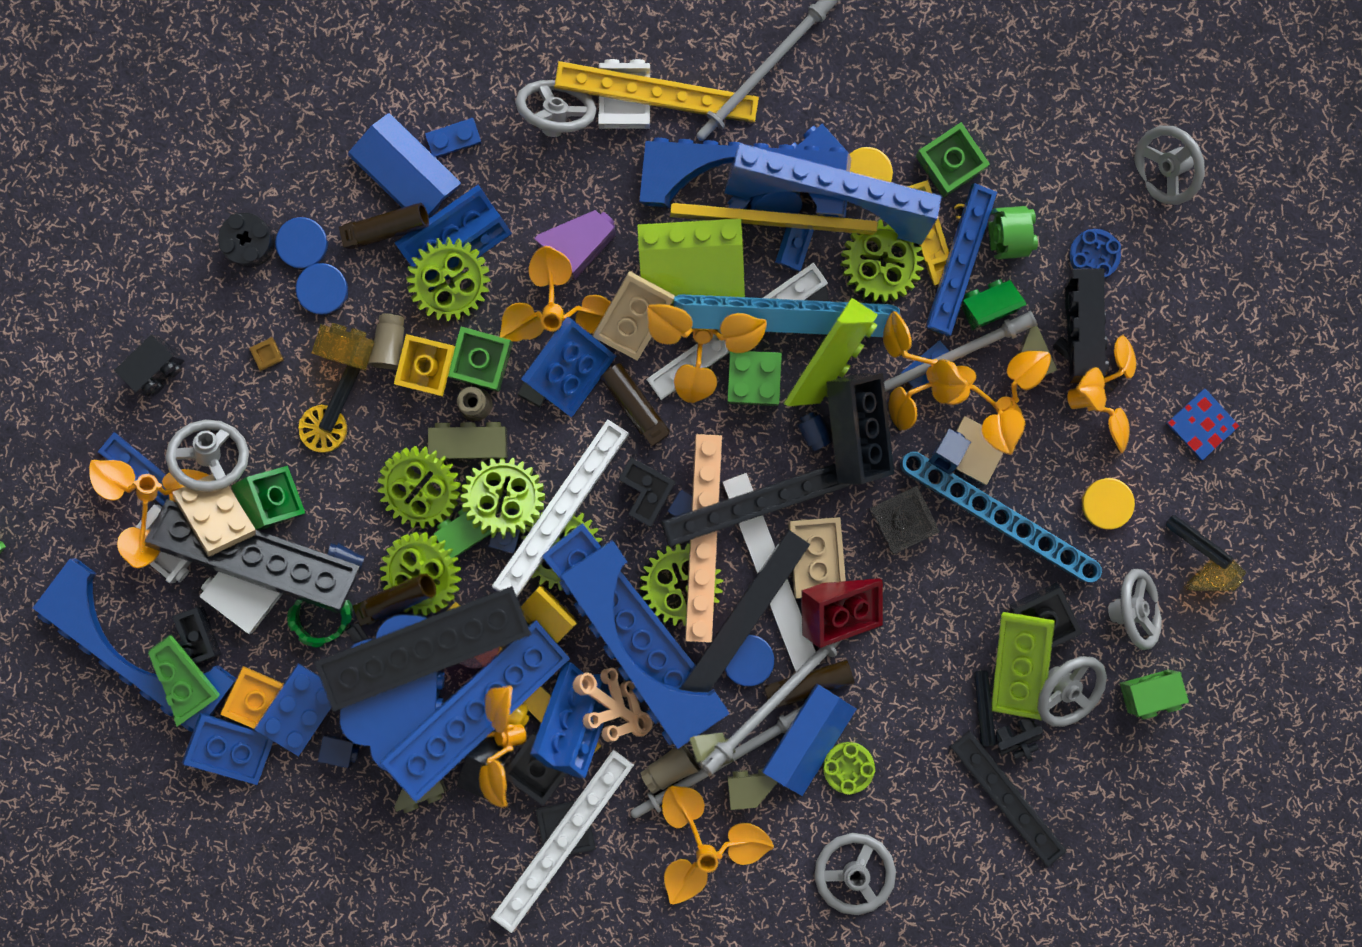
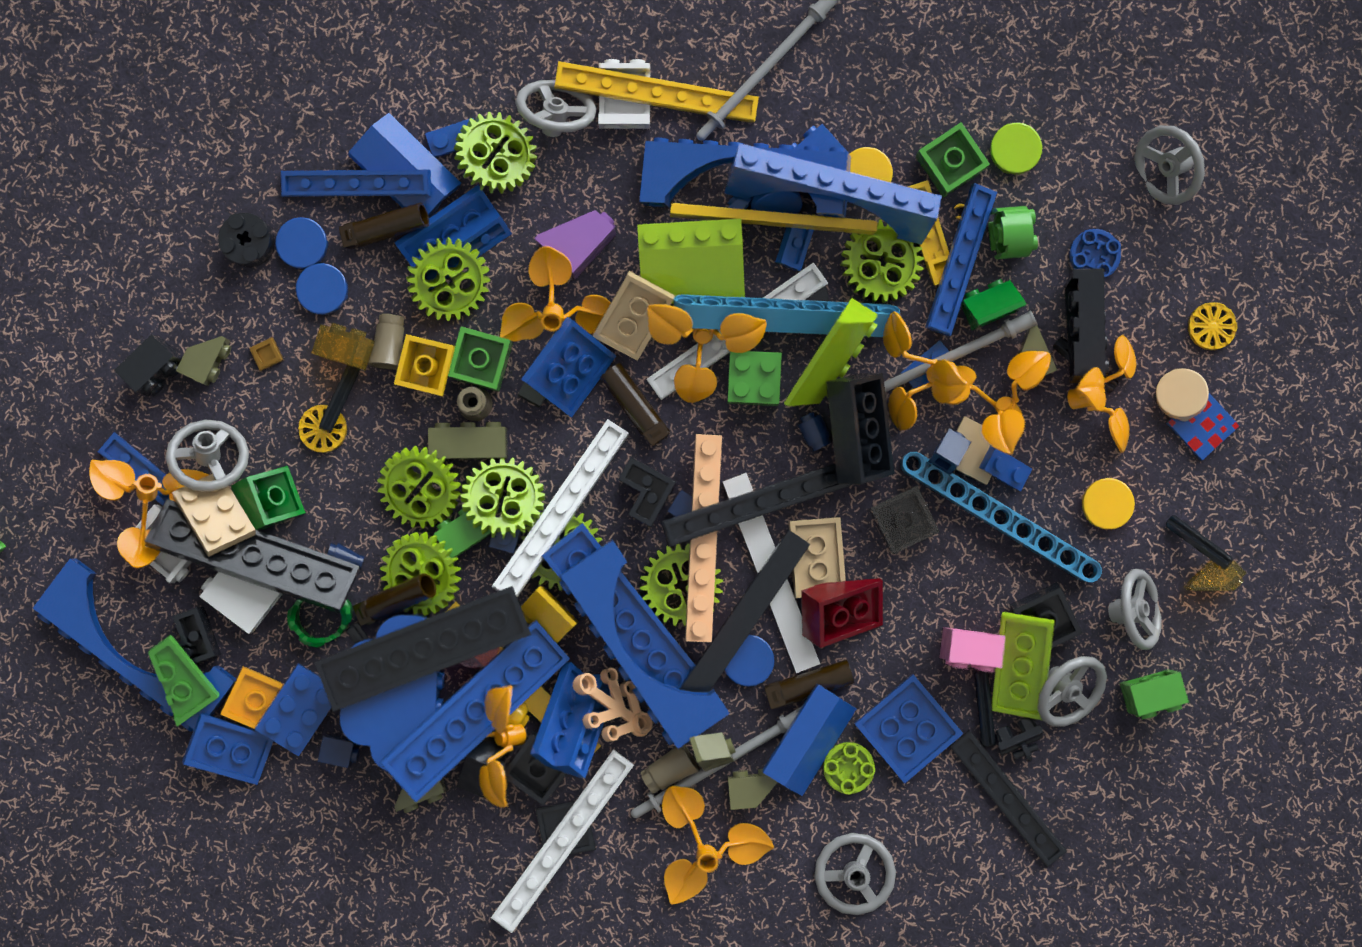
light grey bar [700,640,842,776] -> none
none -> olive slope [176,336,232,386]
none -> blue tile [281,169,431,197]
none -> lime gear [454,112,537,194]
none -> blue plate [854,674,963,783]
none -> bright pink brick [939,627,1005,672]
none -> blue plate [979,445,1032,491]
none -> lime tile [990,123,1042,175]
none -> tan tile [1156,369,1209,421]
none -> yellow wheel [1188,302,1237,350]

